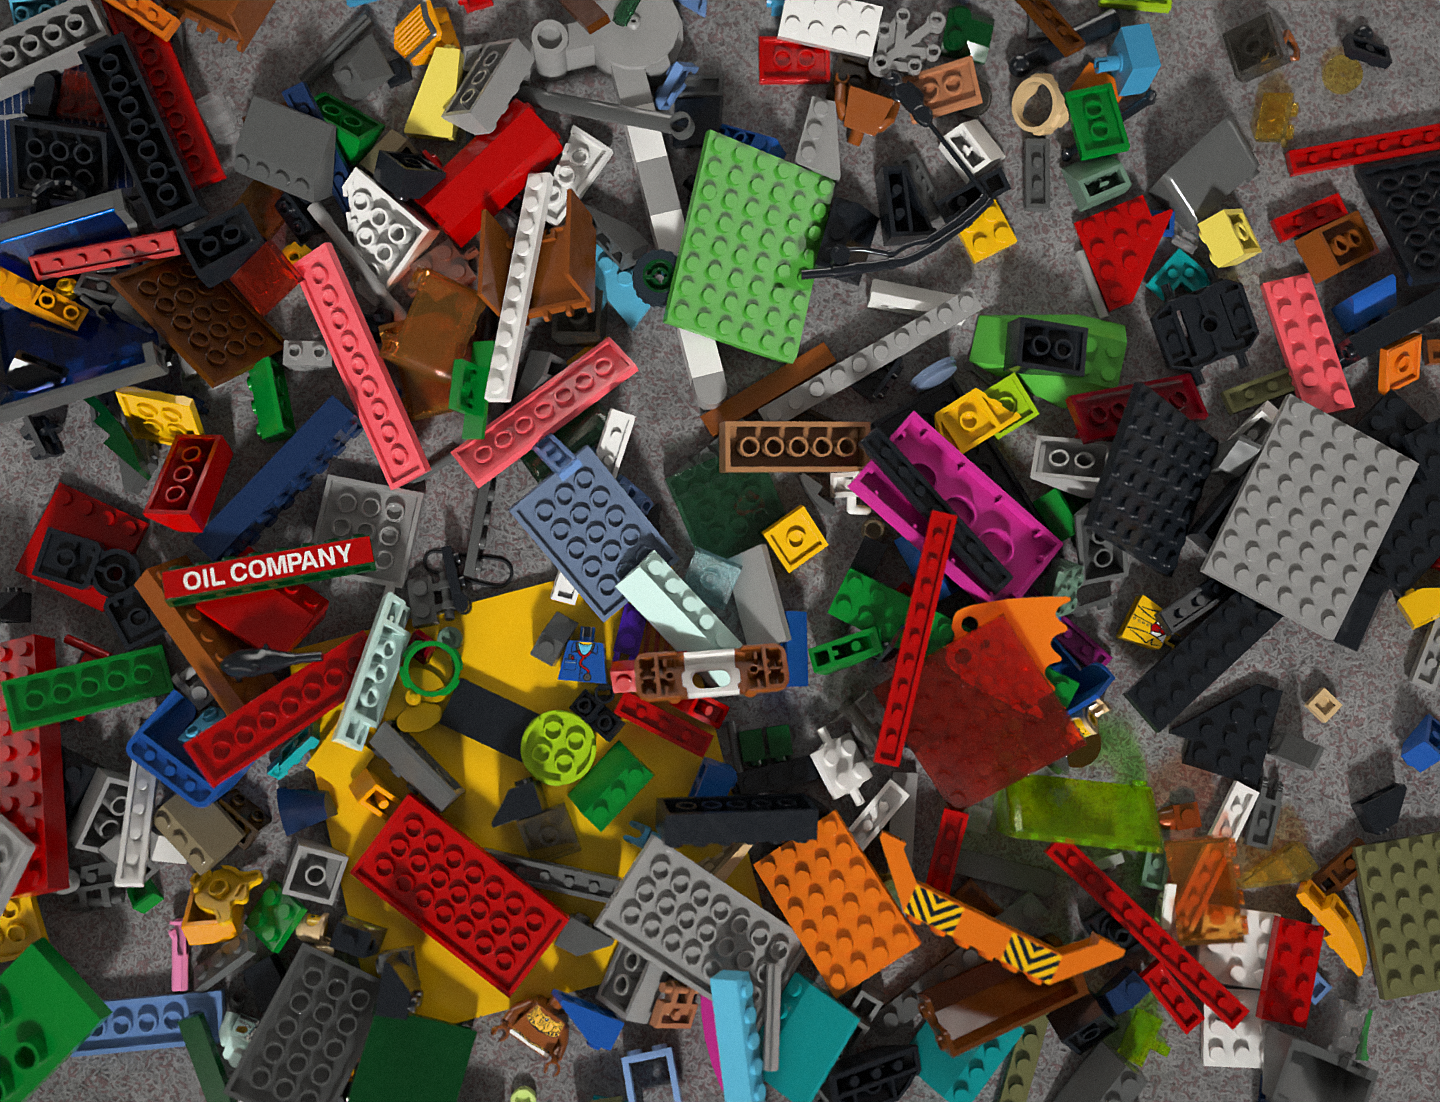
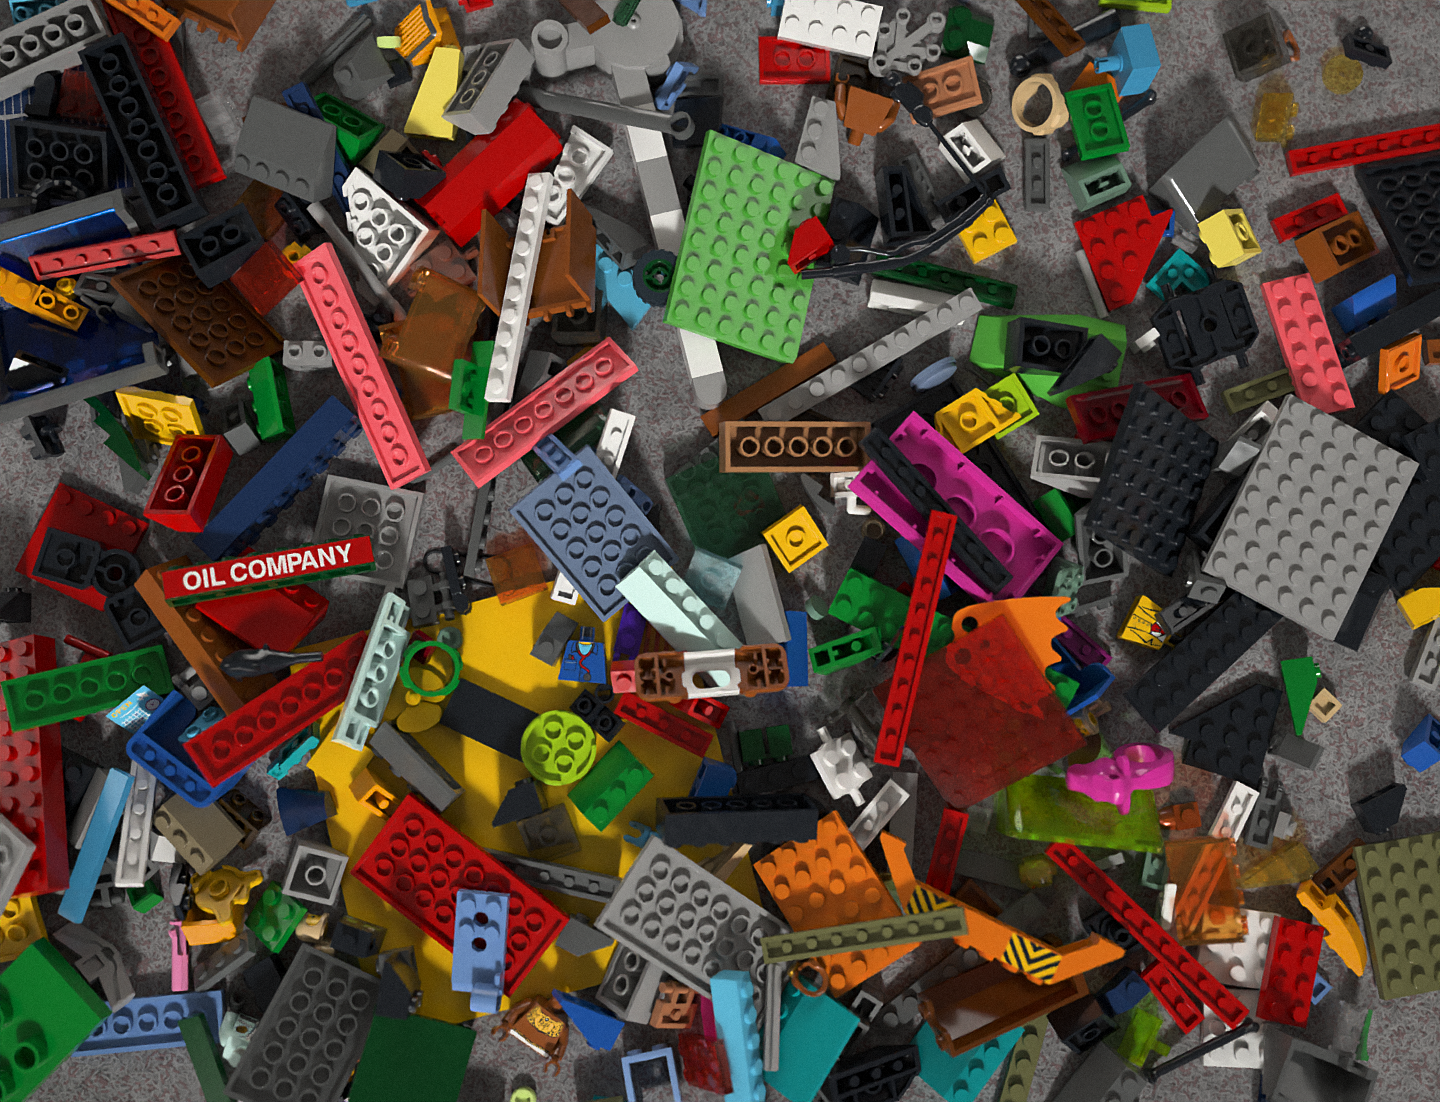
none -> light grey plate [51,921,136,1013]
none -> dark azure tile [58,768,135,923]
none -> medium azure sticker [106,685,165,734]
none -> black slope [169,862,194,920]
none -> dark grey slope [220,400,262,456]
none -> yellowish green tile [376,36,402,48]
none -> medium blue hinge [451,889,510,1014]
none -> clear orange plate [485,543,548,606]
none -> clear red plate [678,1031,734,1096]
none -> olive plate [760,906,969,964]
none -> red slope [787,216,835,274]
none -> dark orange piece [787,958,829,997]
none -> sand green tile [805,595,829,621]
none -> dark green tile [872,255,1018,310]
none -> clear yellow head [1017,853,1057,889]
none -> black slope [1047,333,1122,396]
none -> dark pink animal [1065,742,1175,815]
none -> white plate [1129,328,1160,354]
none -> black piece [1143,1017,1260,1084]
none -> dark grey bracket [1181,548,1226,604]
none -> light grey plate [1273,811,1297,841]
none -> green slope [1280,656,1321,738]

